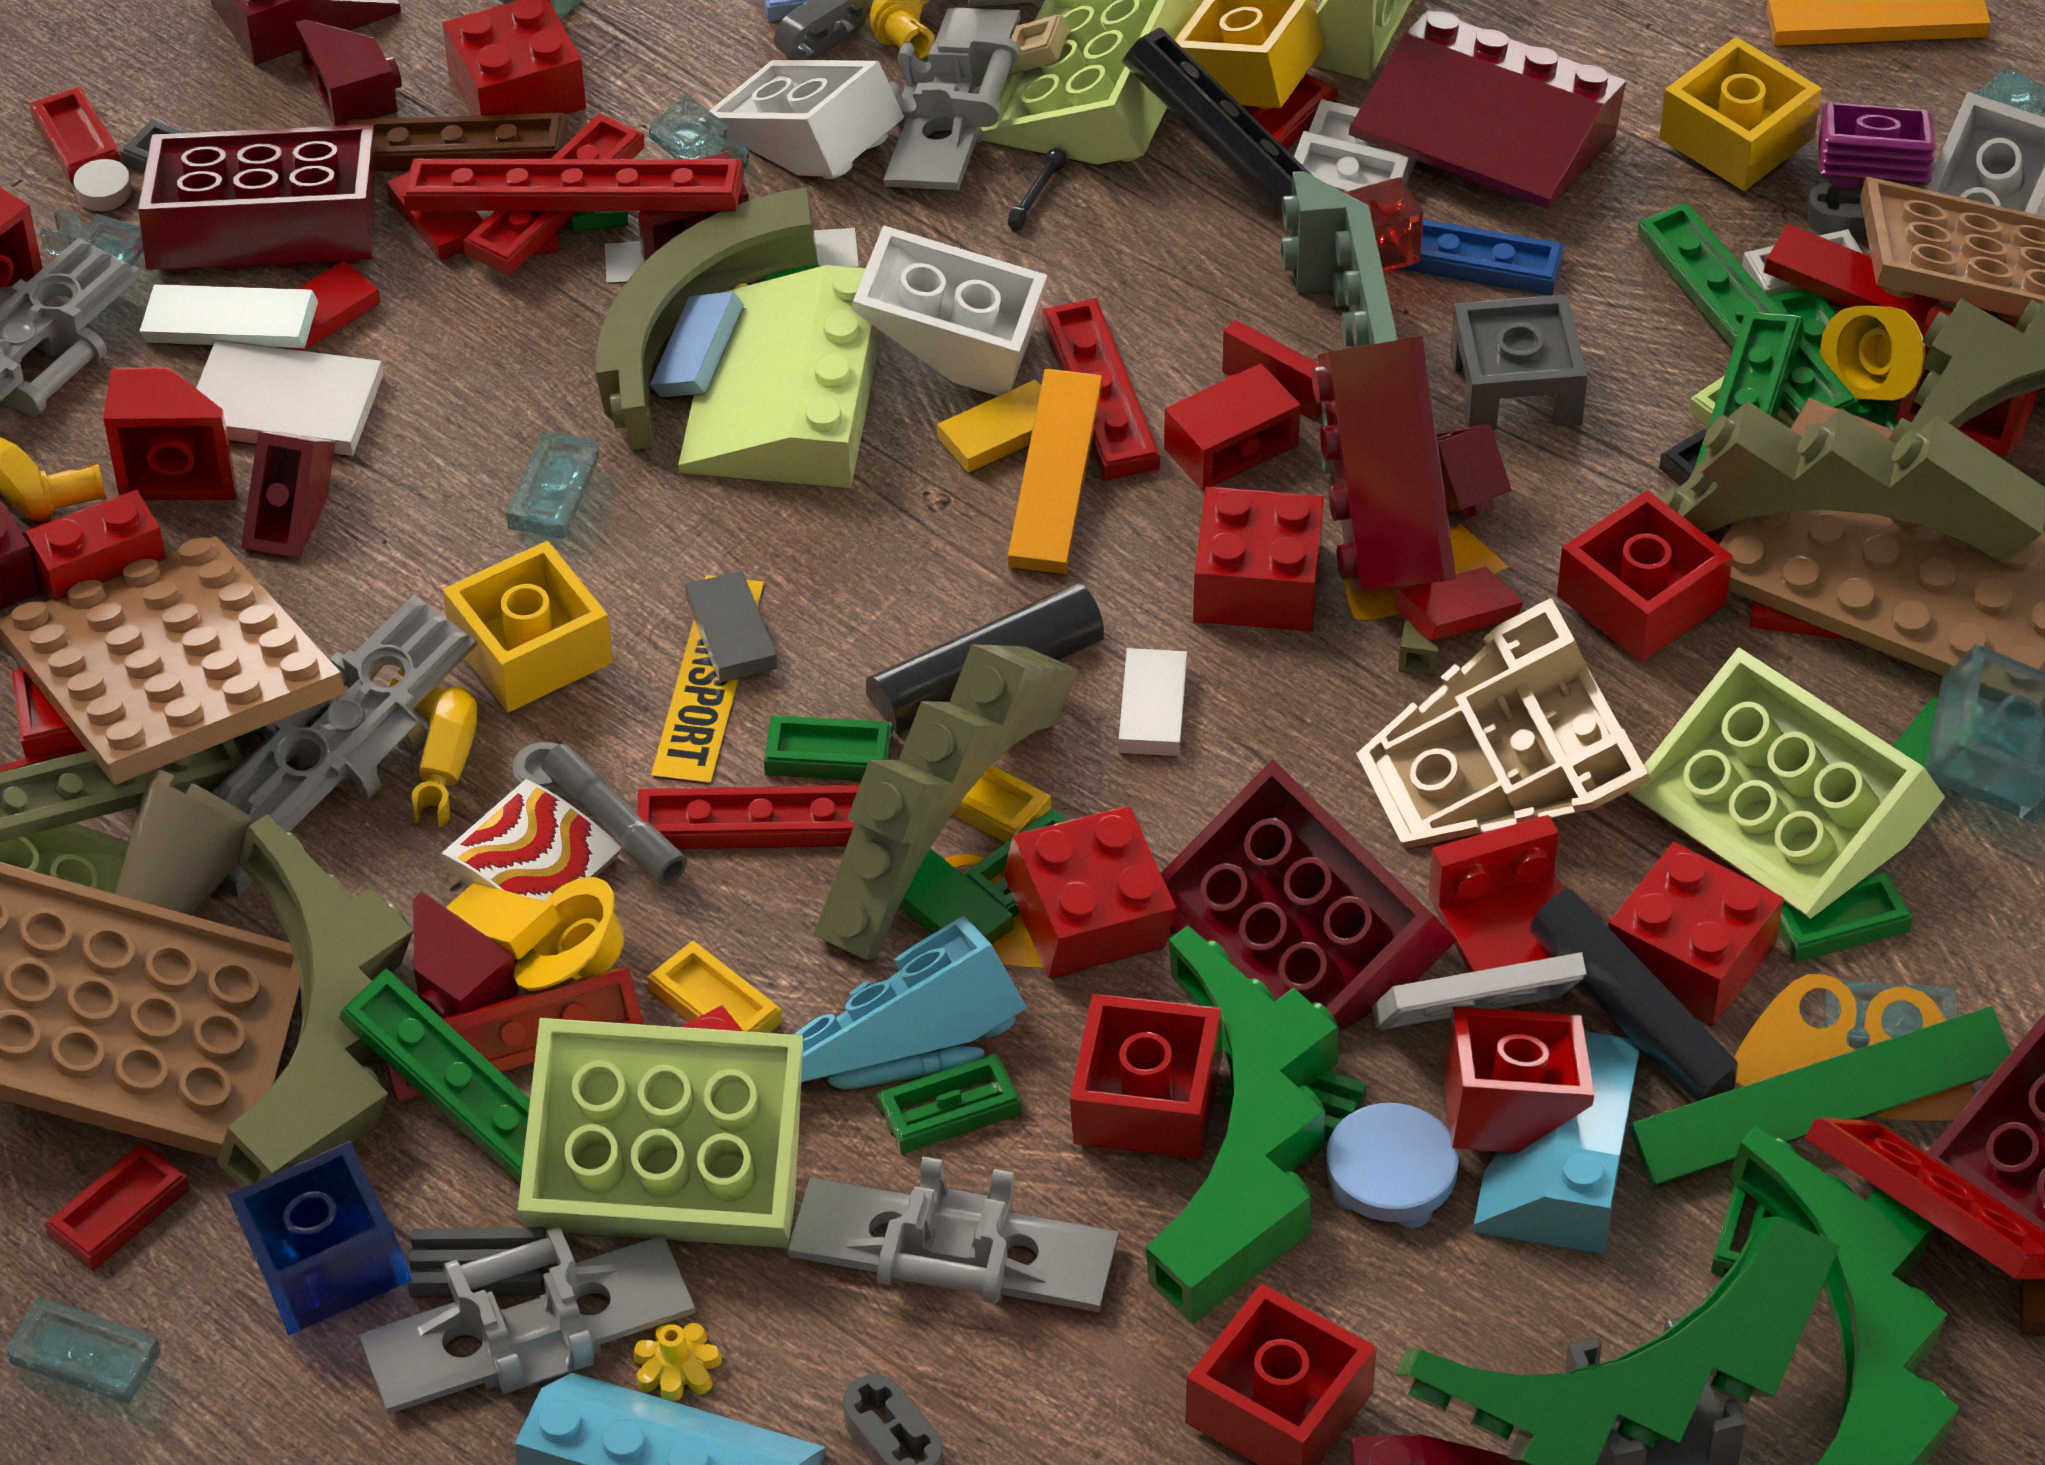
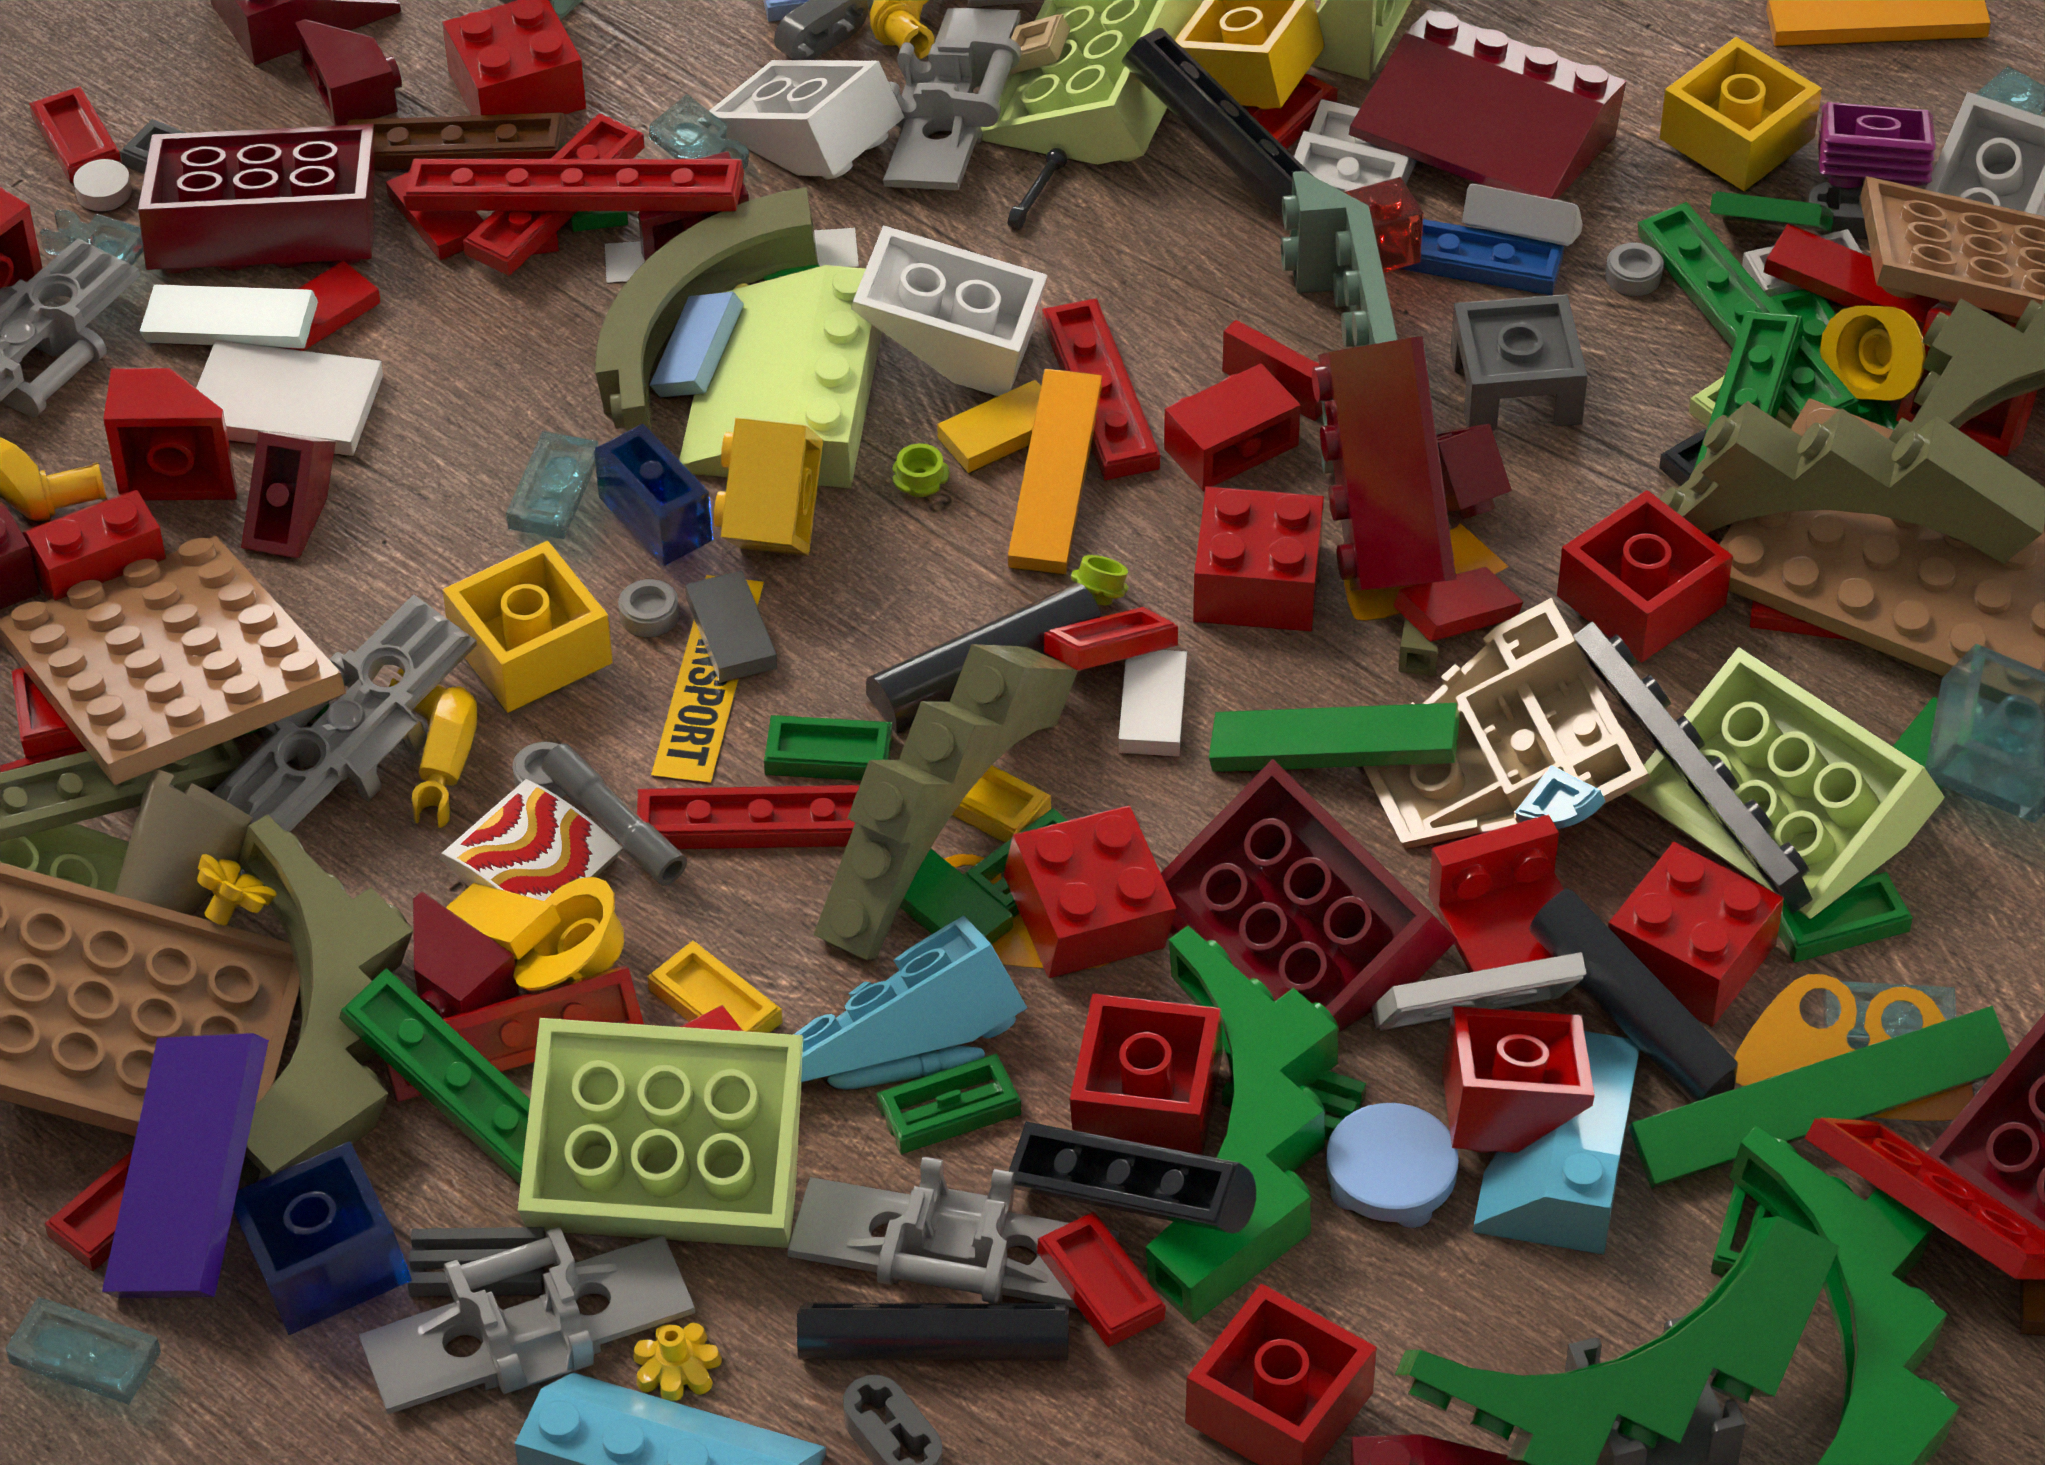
none -> dark purple tile [102,1033,269,1298]
none -> yellow plant [197,854,277,926]
none -> clear blue brick [594,424,713,566]
none -> light grey tile [618,579,679,637]
none -> yellow brick [714,418,823,556]
none -> black brick [797,1302,1069,1361]
none -> lime plate [892,443,950,497]
none -> black brick [1009,1121,1257,1233]
none -> red tile [1037,1211,1166,1348]
none -> red tile [1044,607,1178,671]
none -> lime plate [1071,555,1129,605]
none -> green tile [1209,702,1460,772]
none -> white slope [1462,184,1583,246]
none -> tile [1515,765,1606,829]
none -> plate [1573,621,1813,914]
none -> light grey tile [1605,243,1663,296]
none -> green tile [1709,191,1834,232]

